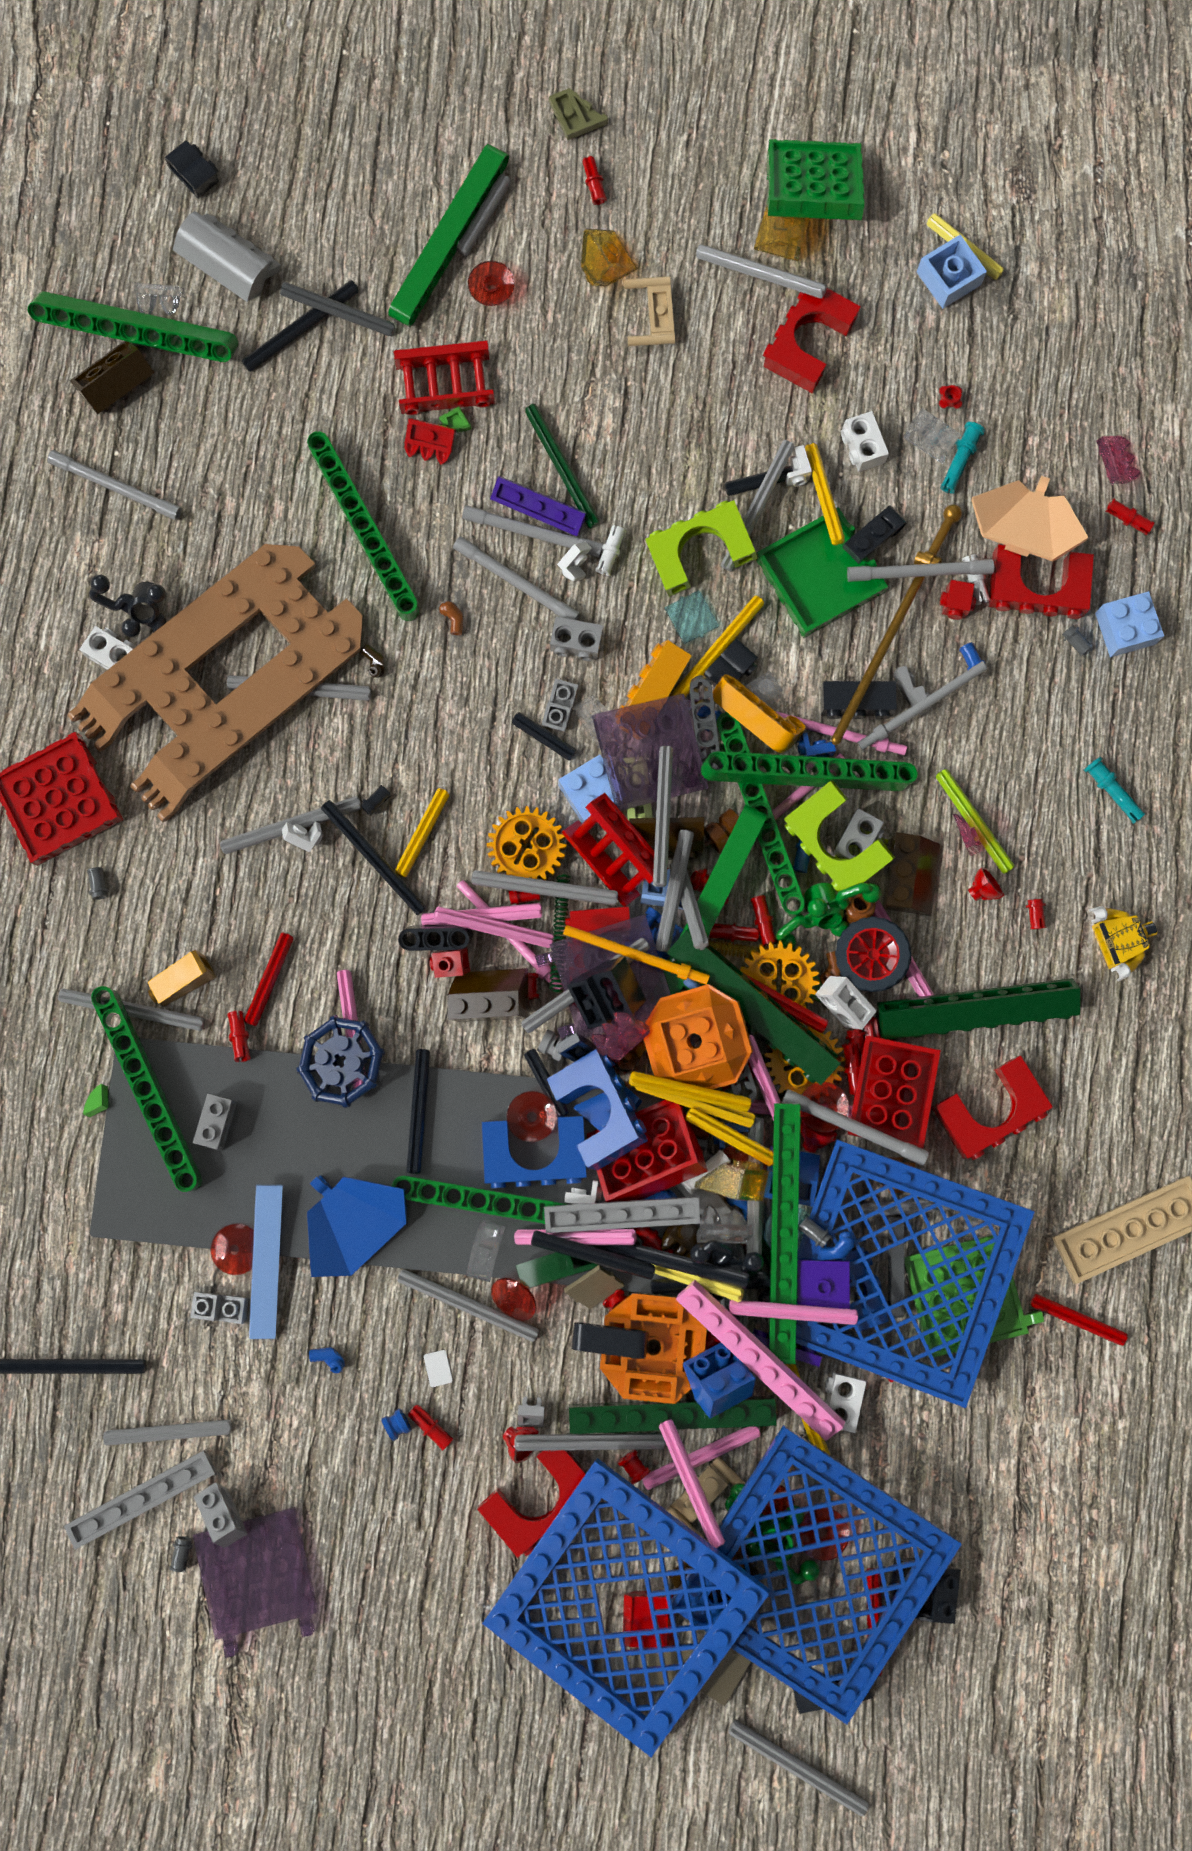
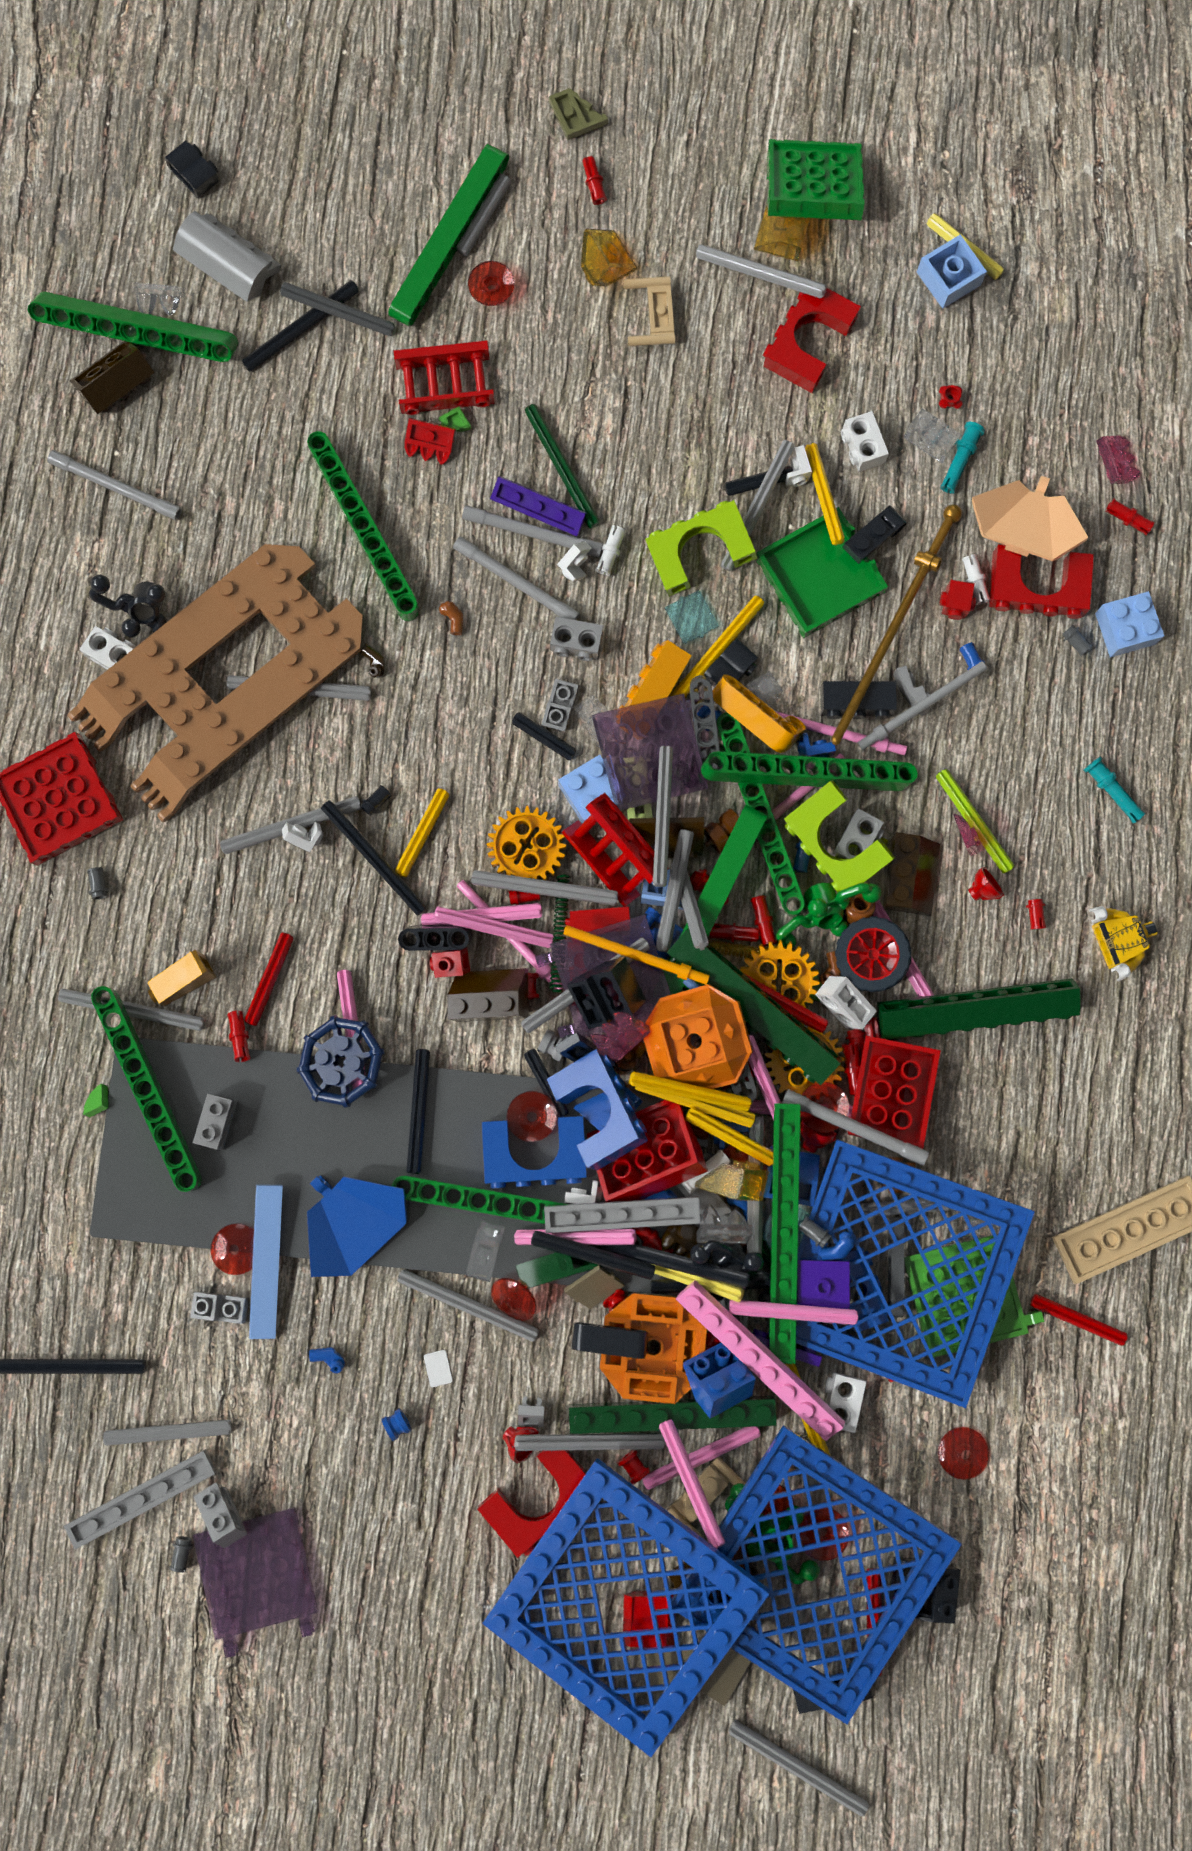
red axle [408,1404,454,1451] -> none
light grey piece [847,559,994,582] -> none
red arch [931,1055,1053,1161] -> none
none -> clear red dish [938,1427,989,1480]

